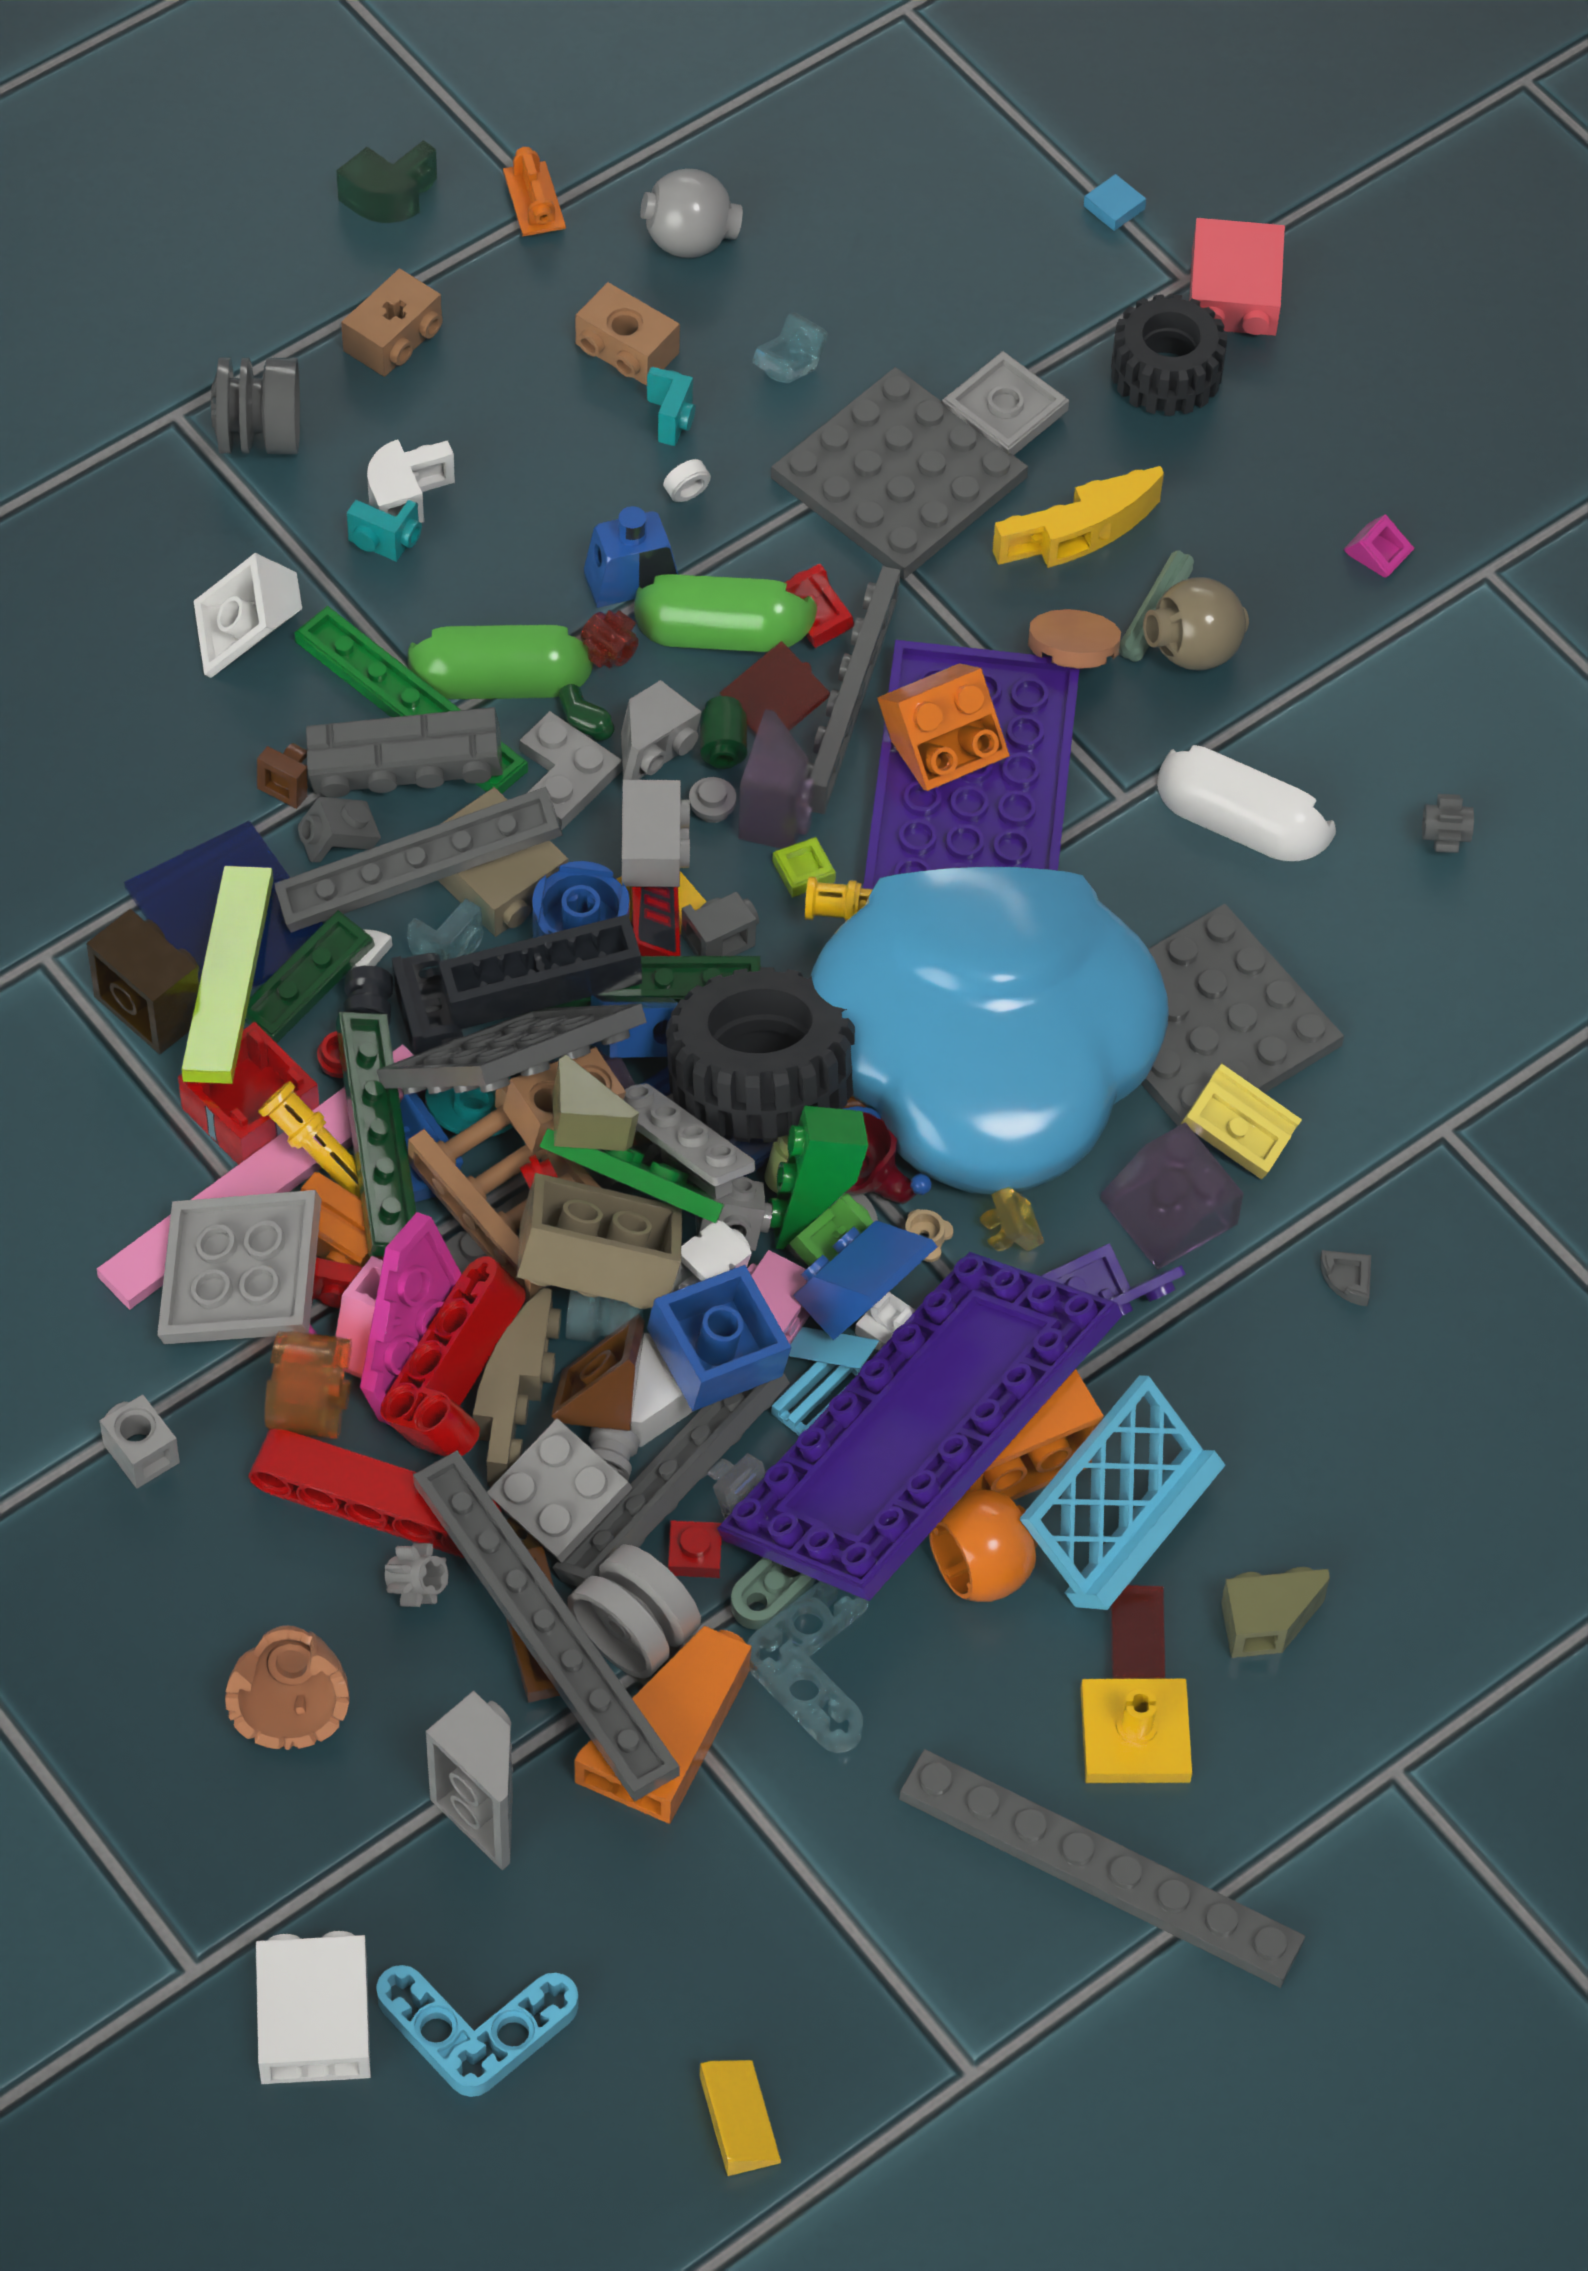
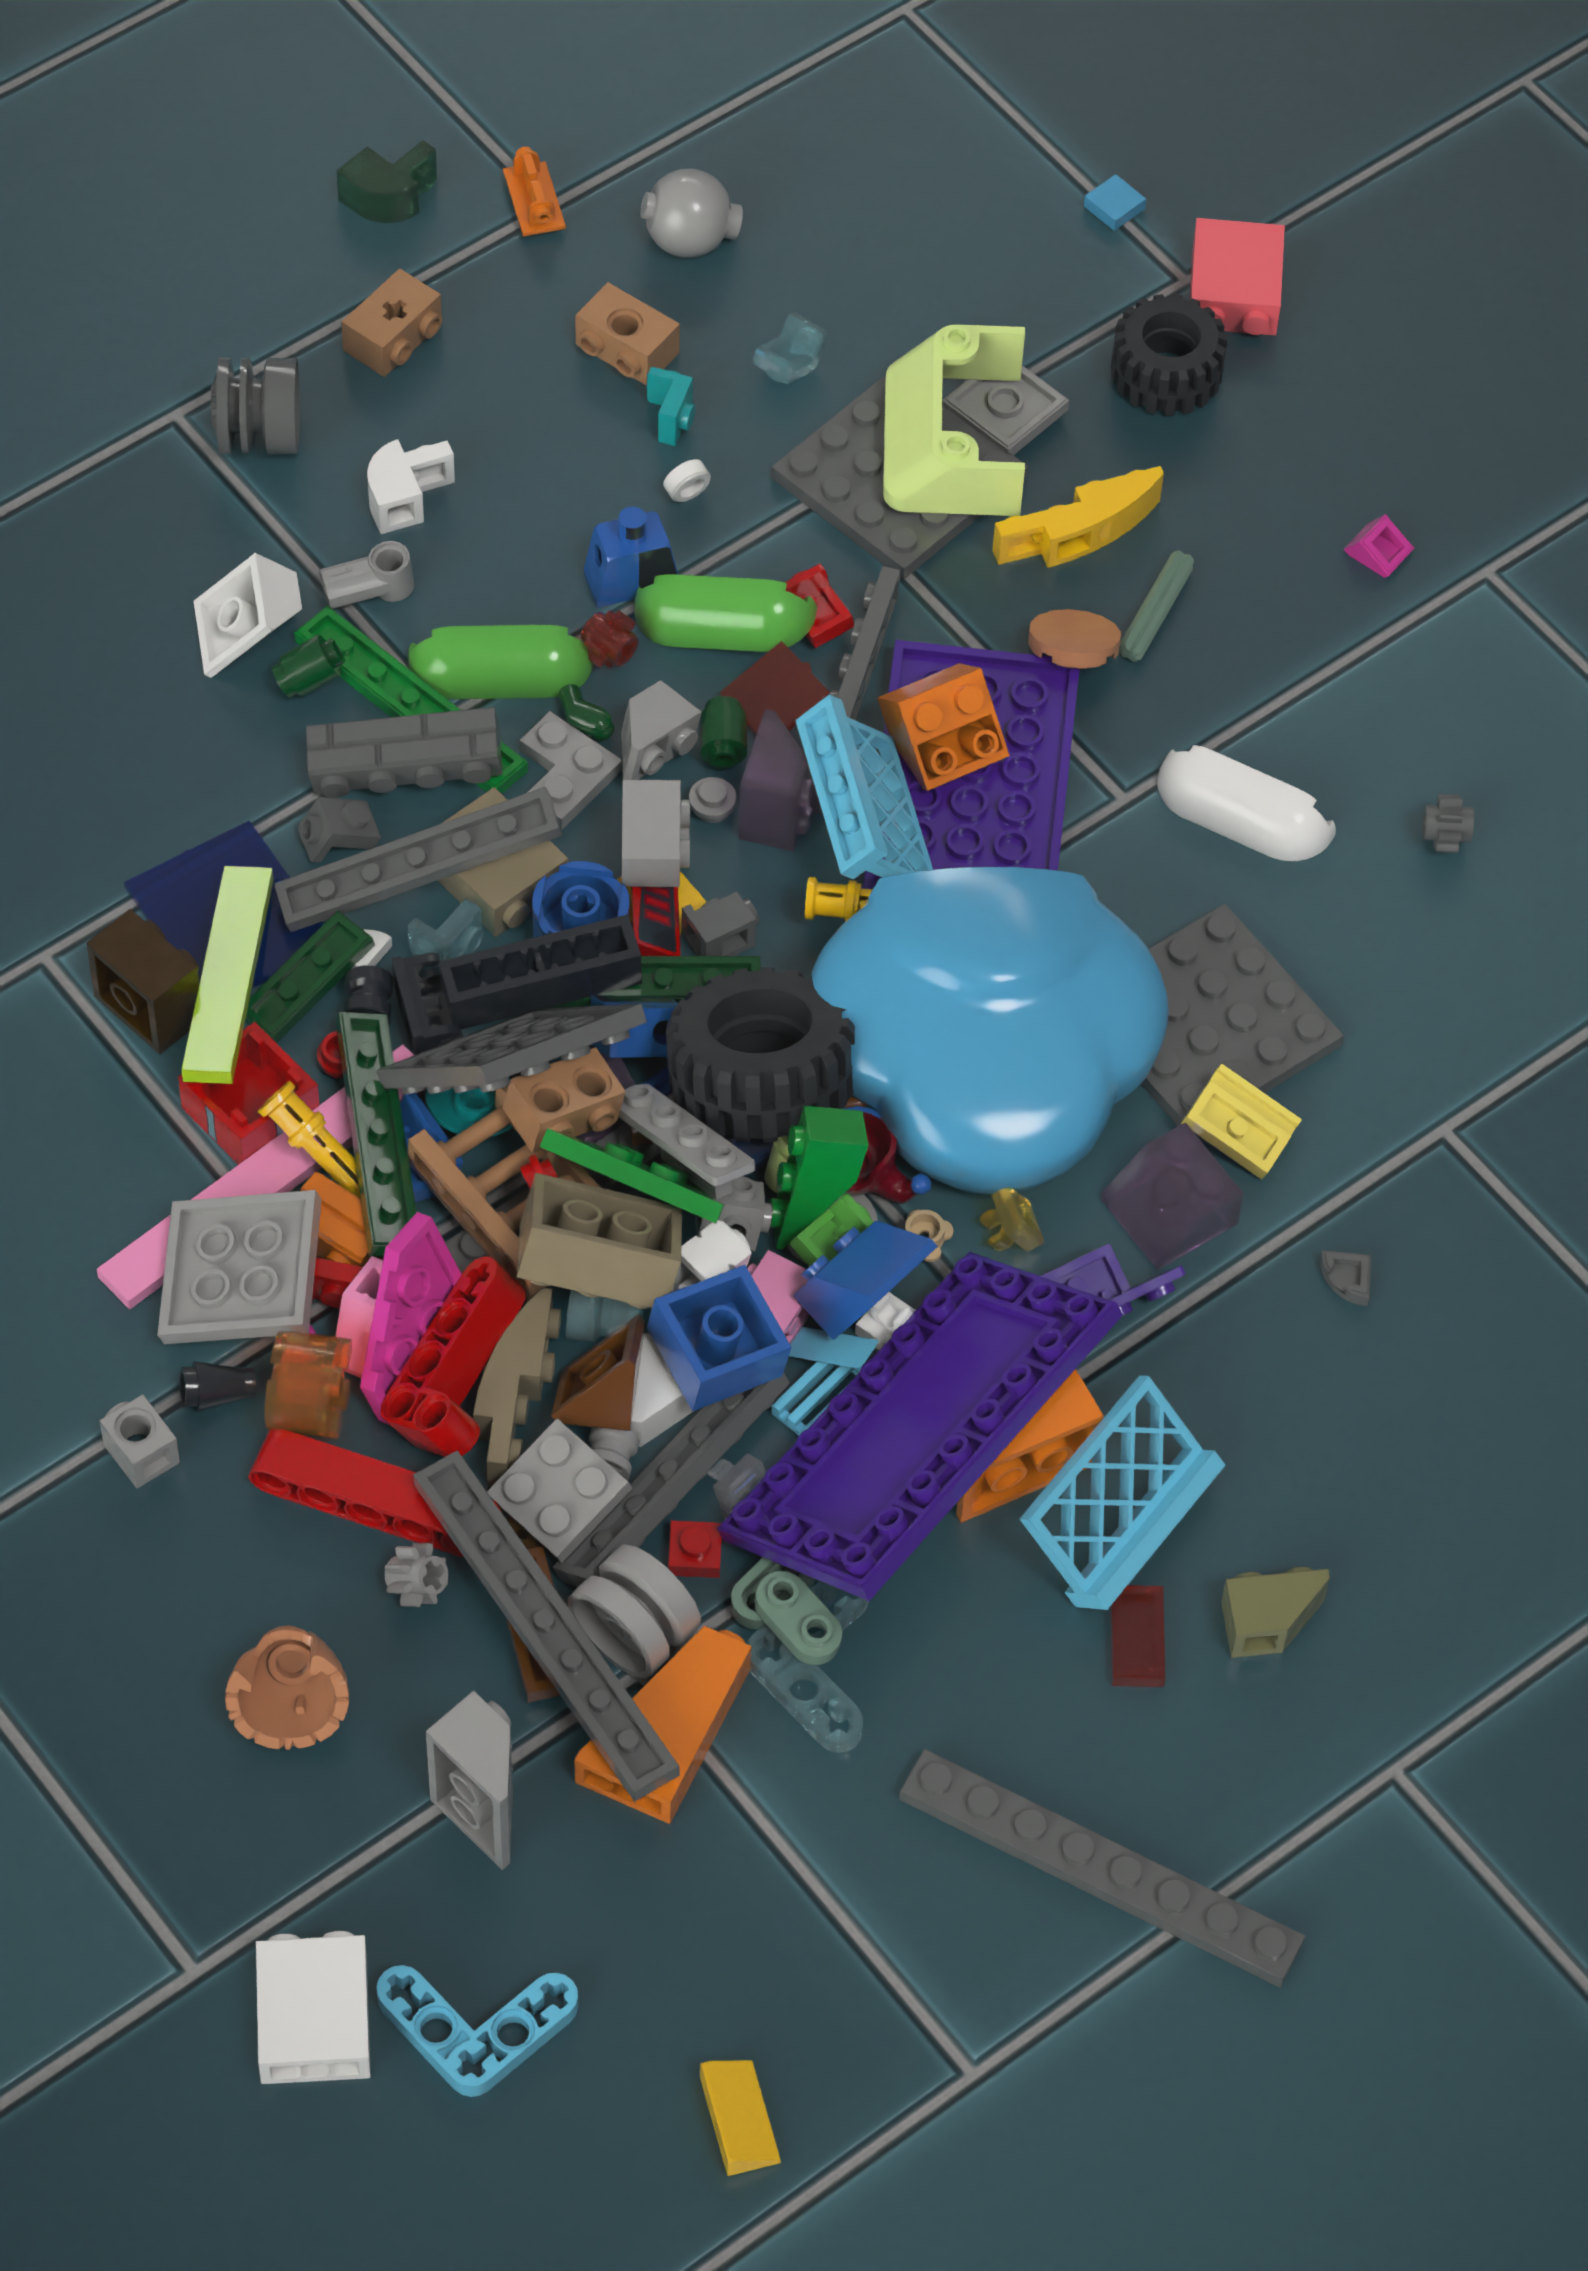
reddish brown tile [257,743,308,809] -> none
teal bracket [347,500,422,562] -> none
olive slope [552,1055,639,1151] -> none
lime tile [772,837,836,898] -> none
orange wheel [929,1489,1038,1602] -> none
yellow tile [1081,1679,1192,1783] -> none
dark tan brick [1143,577,1249,671] -> none
none -> black cone [180,1361,256,1412]
none -> dark green brick [272,634,345,699]
none -> light grey piece [319,541,414,609]
none -> sand green plate [754,1571,842,1665]
none -> medium azure fence [795,694,933,879]
none -> yellowish green windscreen [883,325,1025,516]

